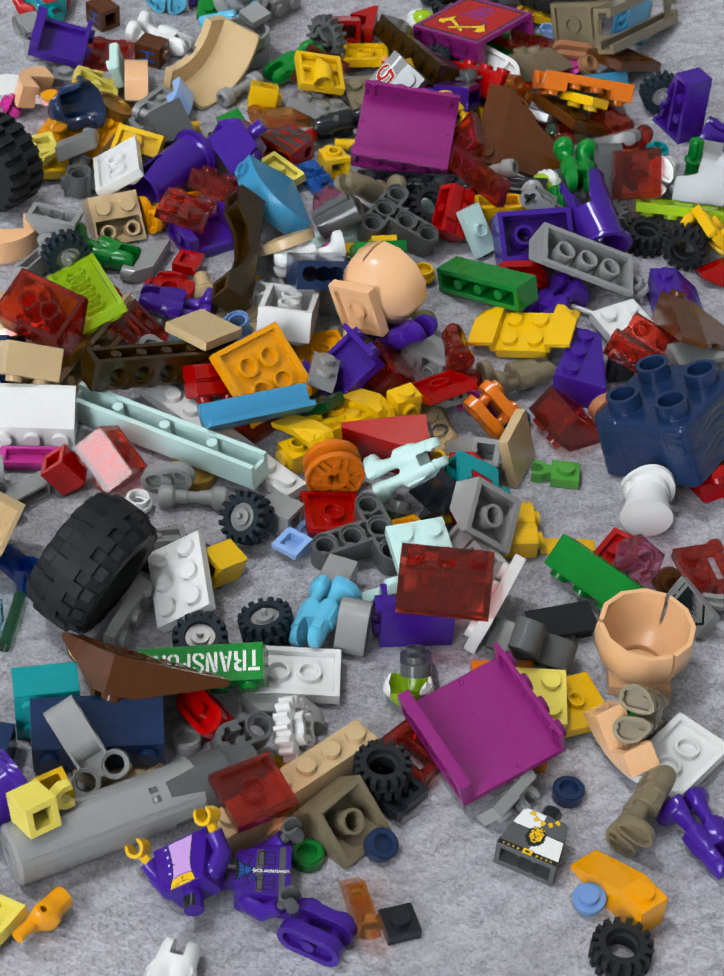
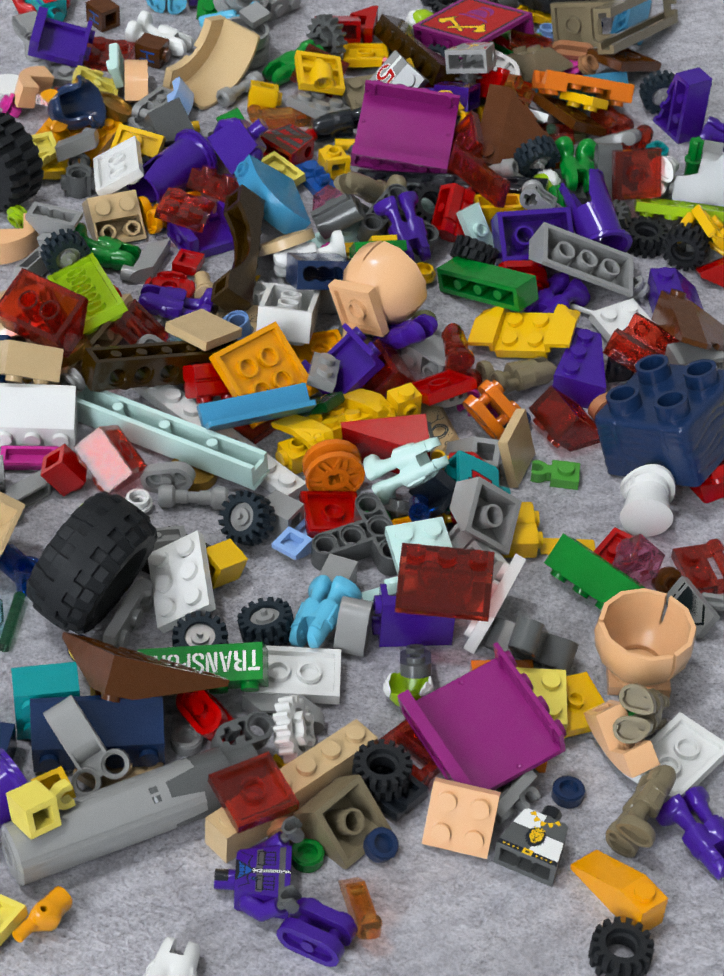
dark purple torso [125,805,232,917] -> none
black plate [377,902,422,946] -> none
black piece [525,600,597,639] -> none
medium blue plate [572,882,606,916] -> none
none -> lime plate [7,205,28,228]
none -> light grey bush [59,368,86,392]
none -> dark purple piece [373,191,431,262]
none -> clear blue cylinder [408,494,430,522]
none -> light nougat plate [422,777,501,859]
none -> light grey torso [445,42,496,74]
none -> black tyre [450,235,500,265]
none -> black wheel [513,135,561,178]

